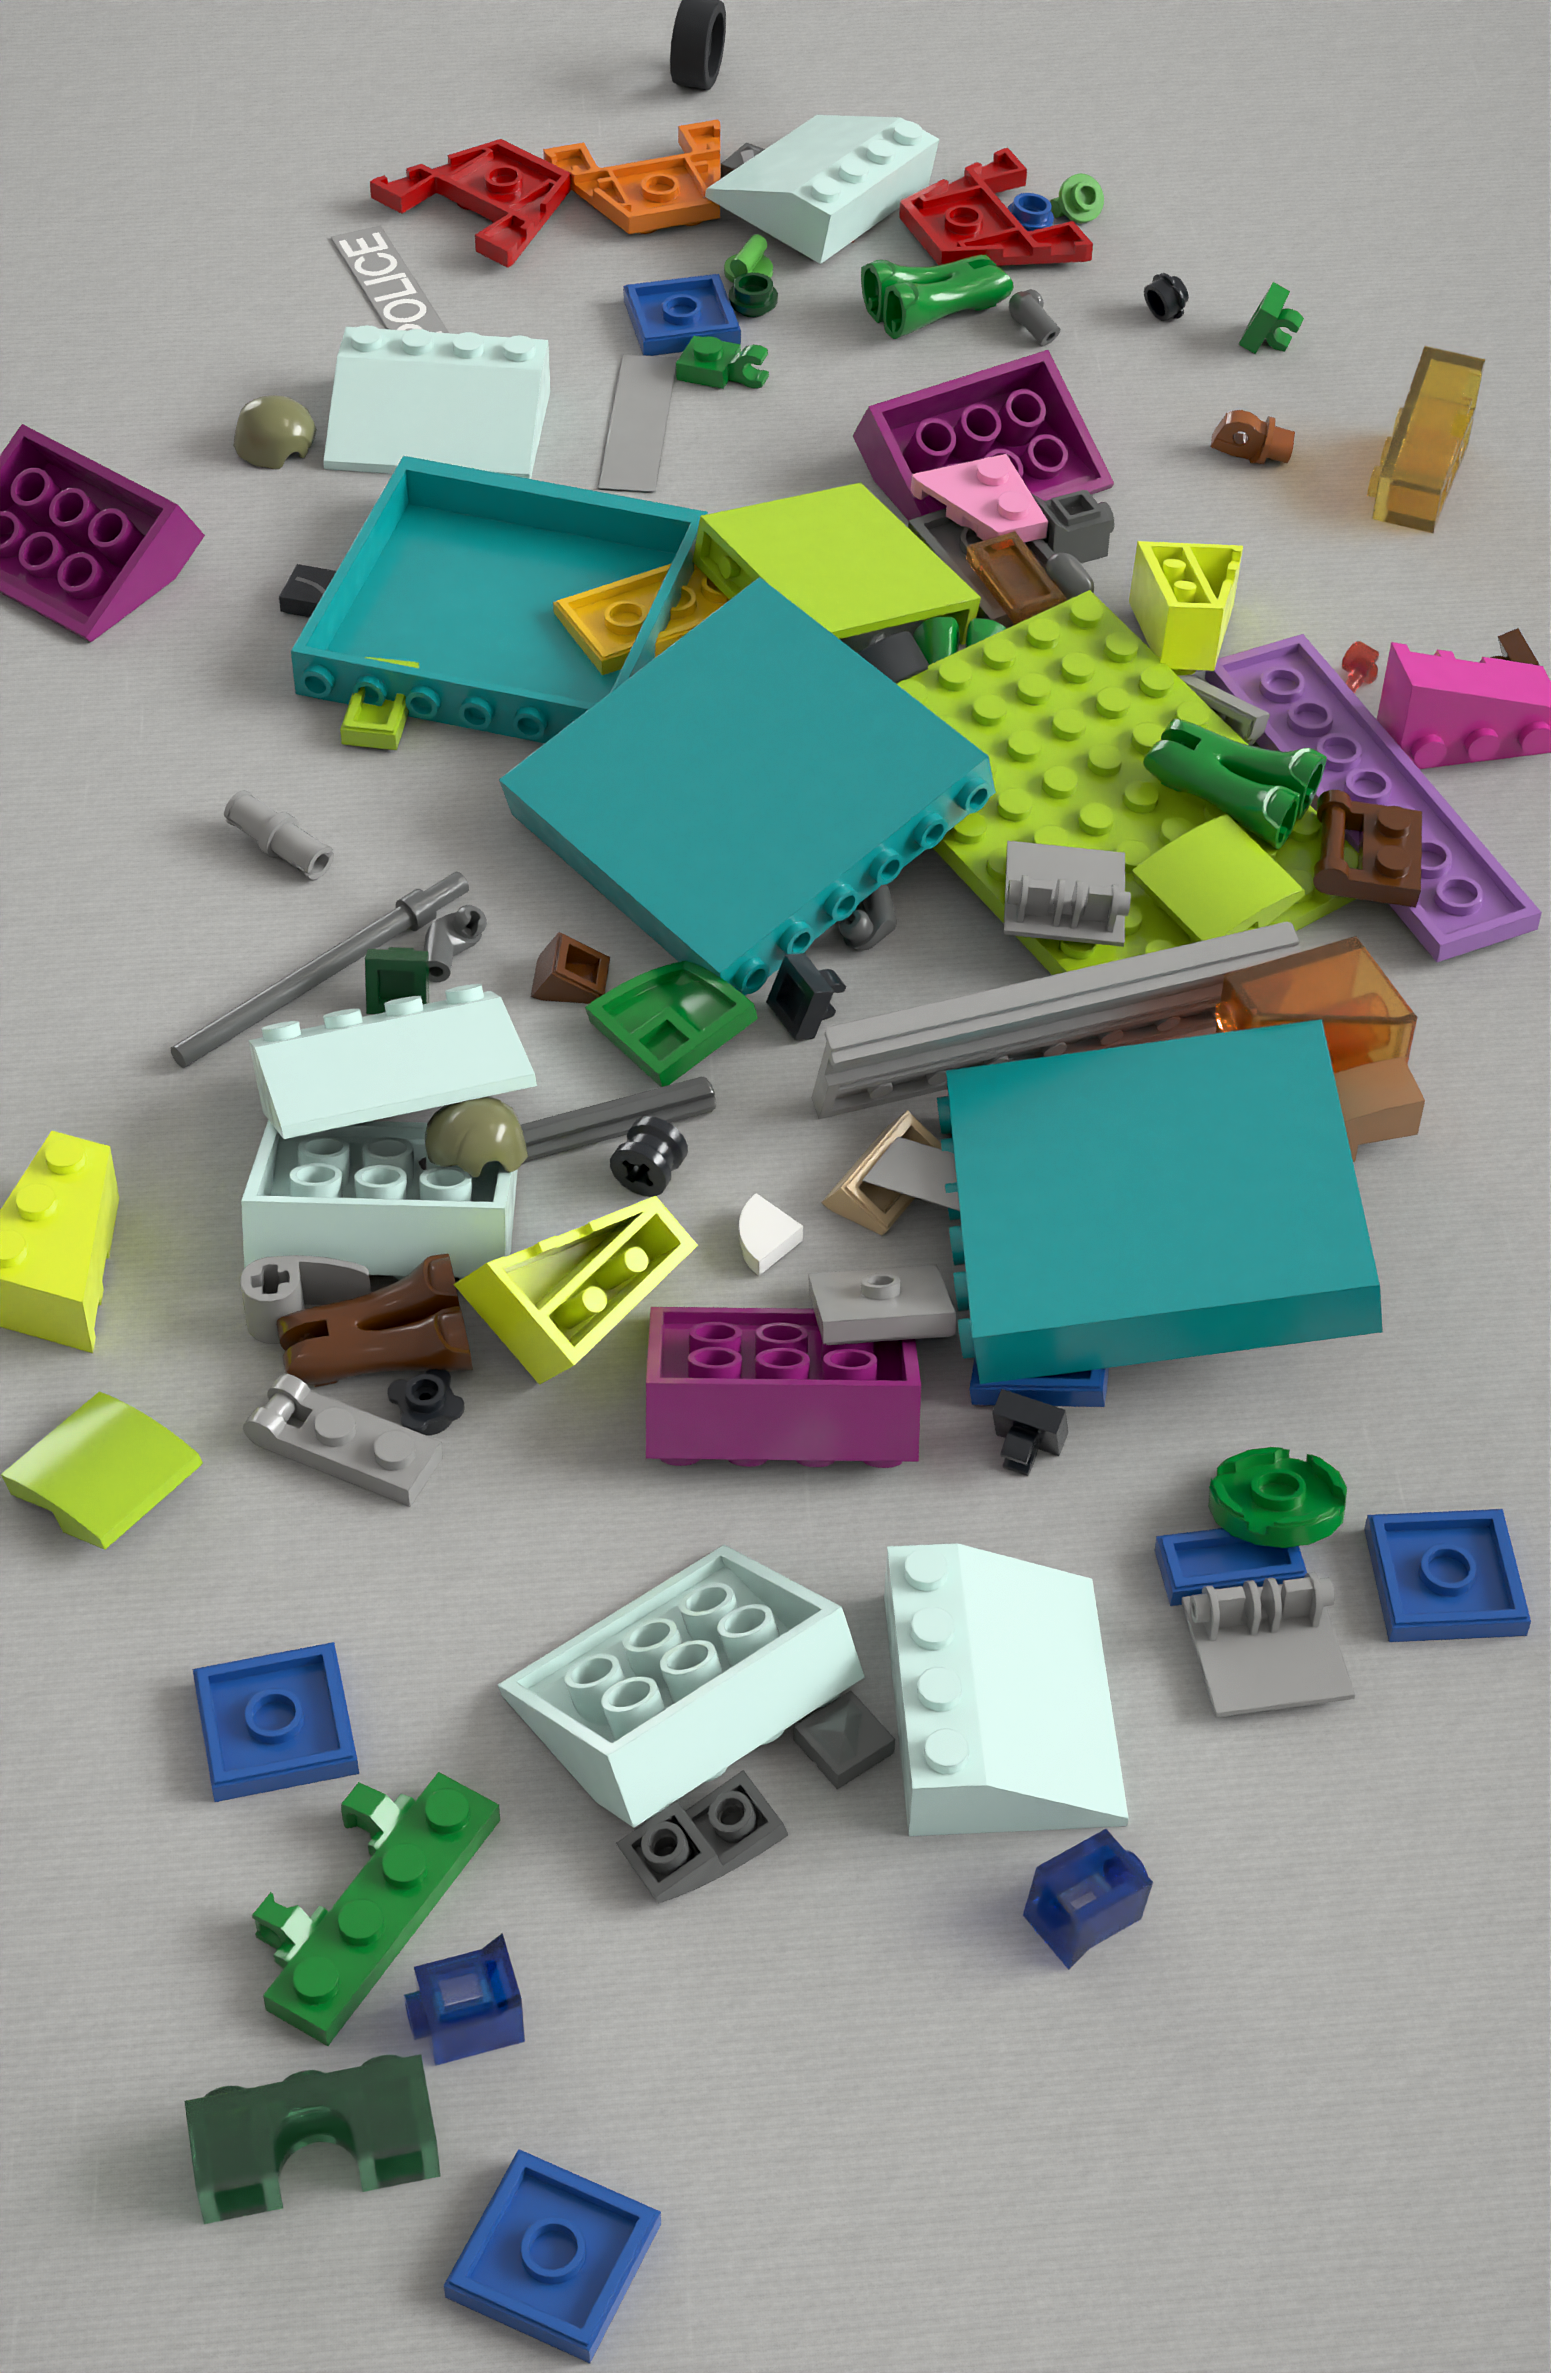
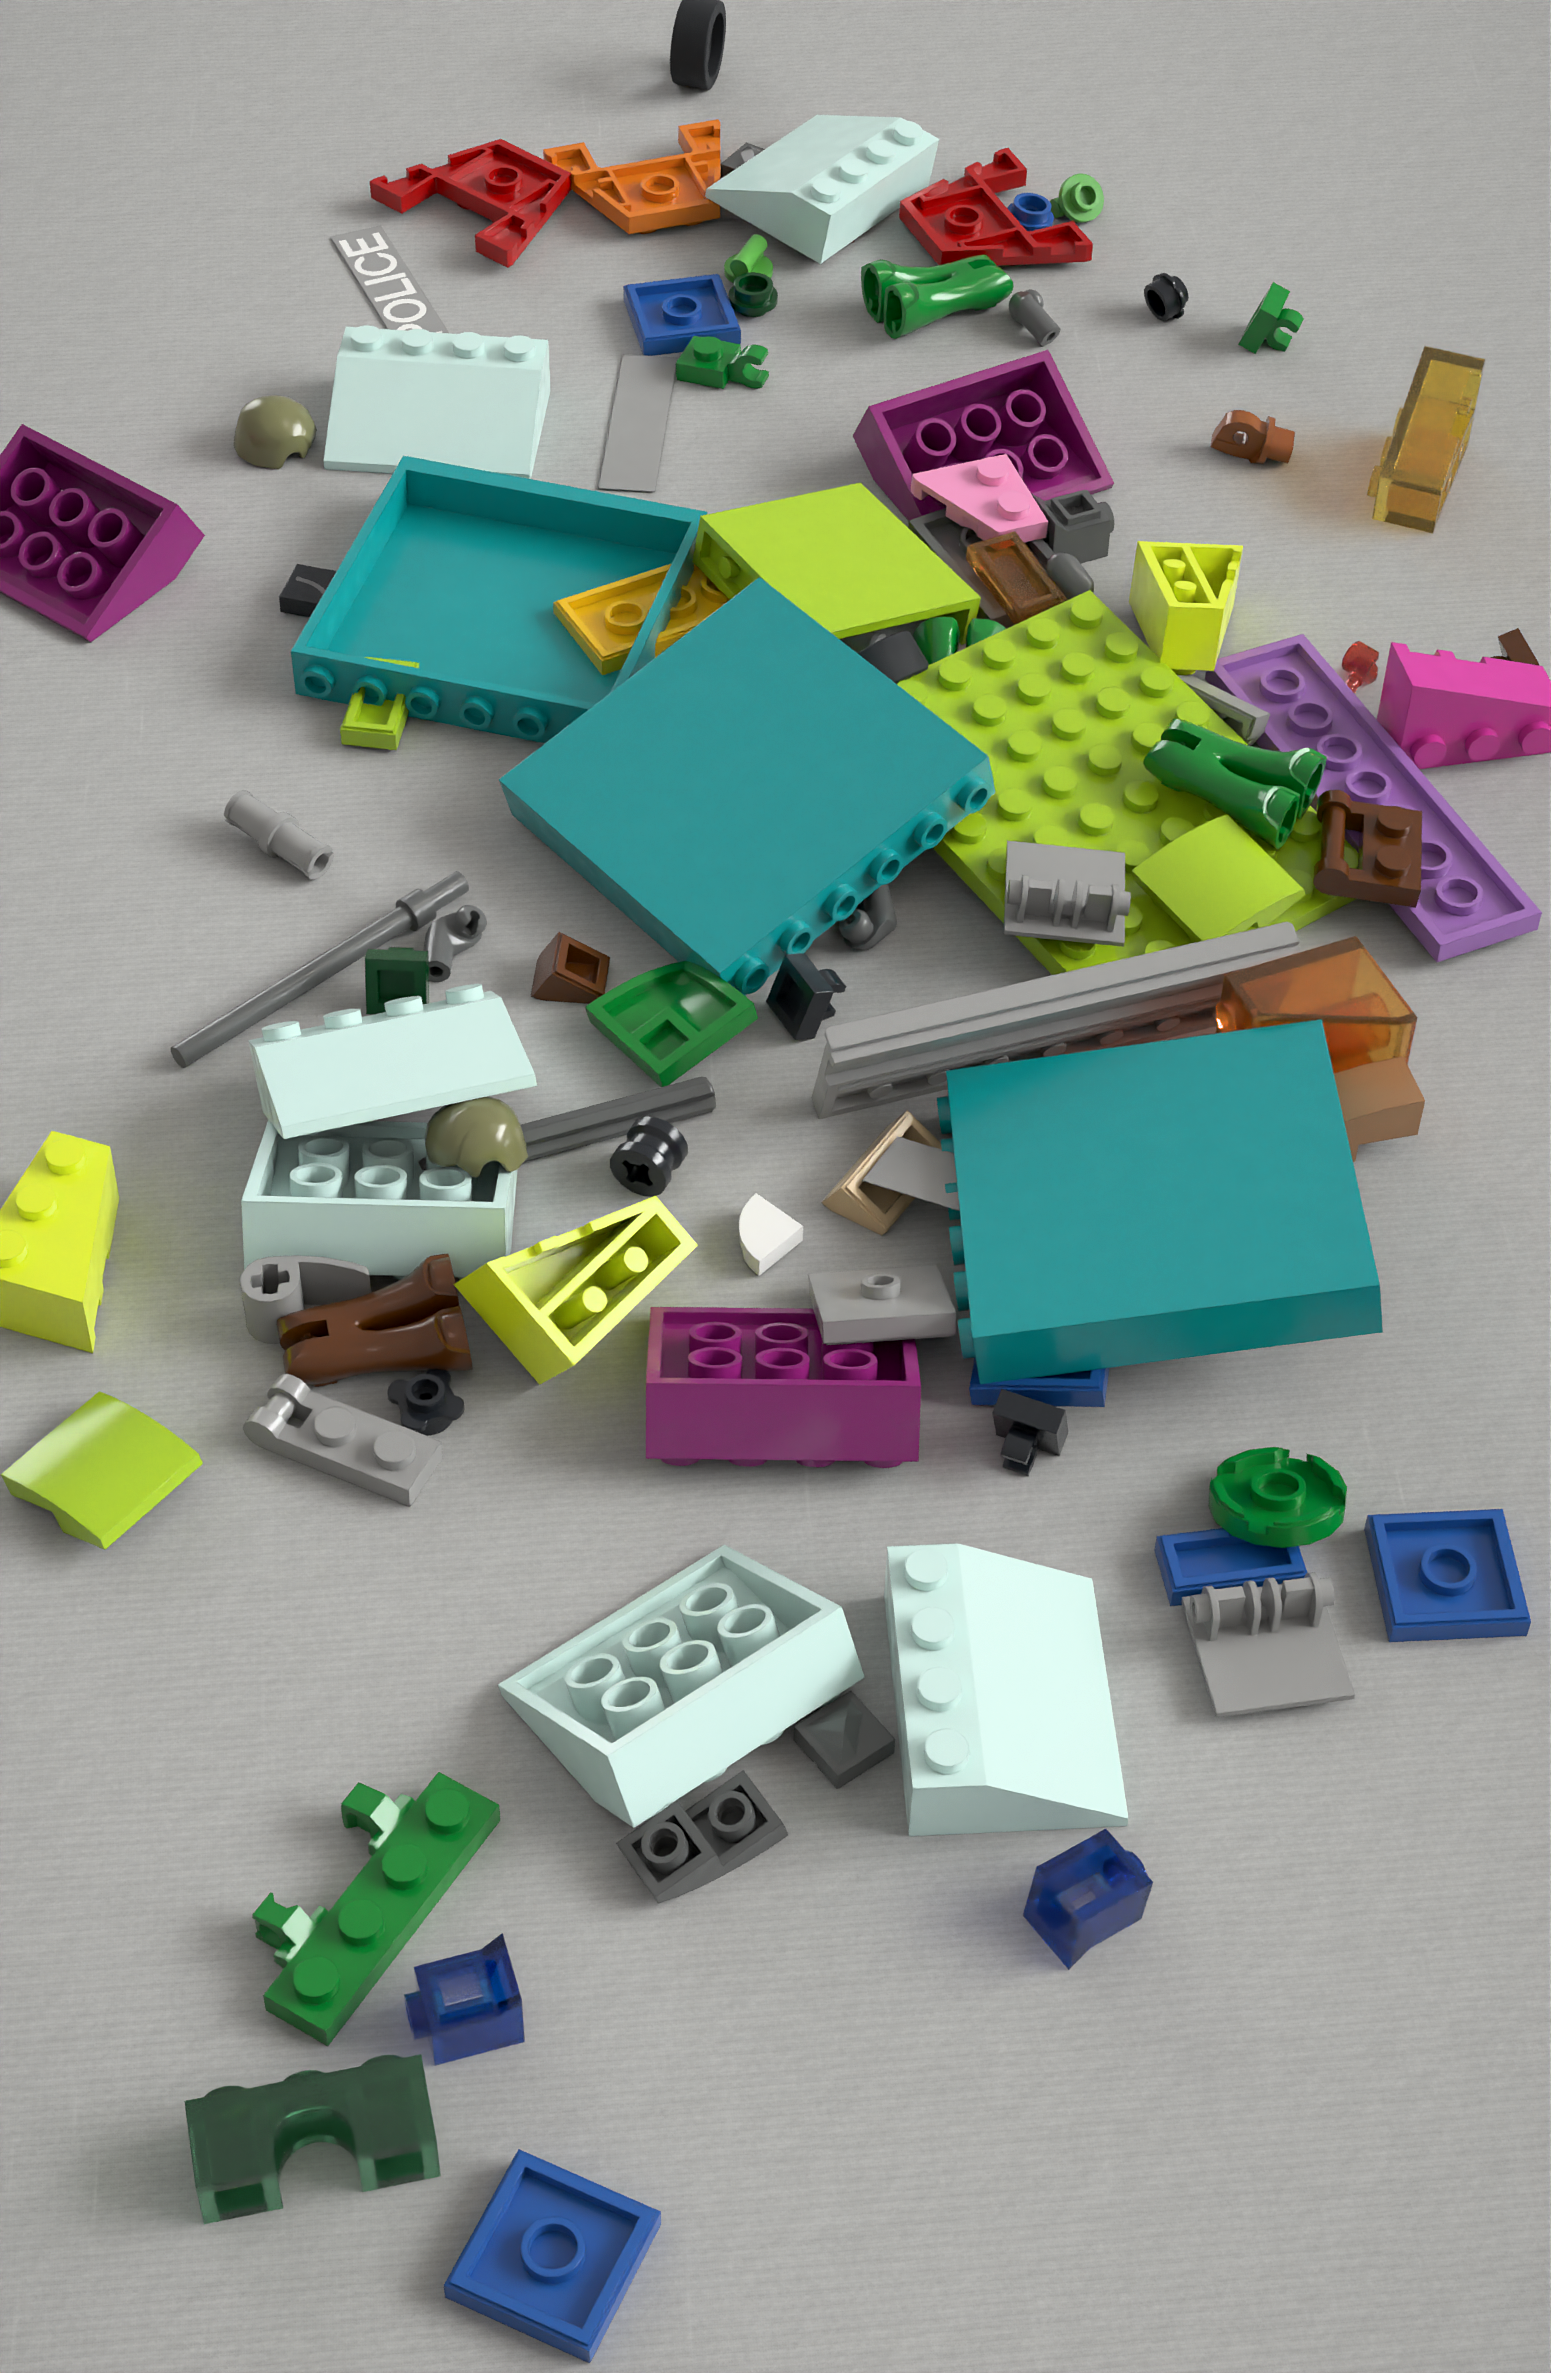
blue tile [192,1642,359,1802] -> none

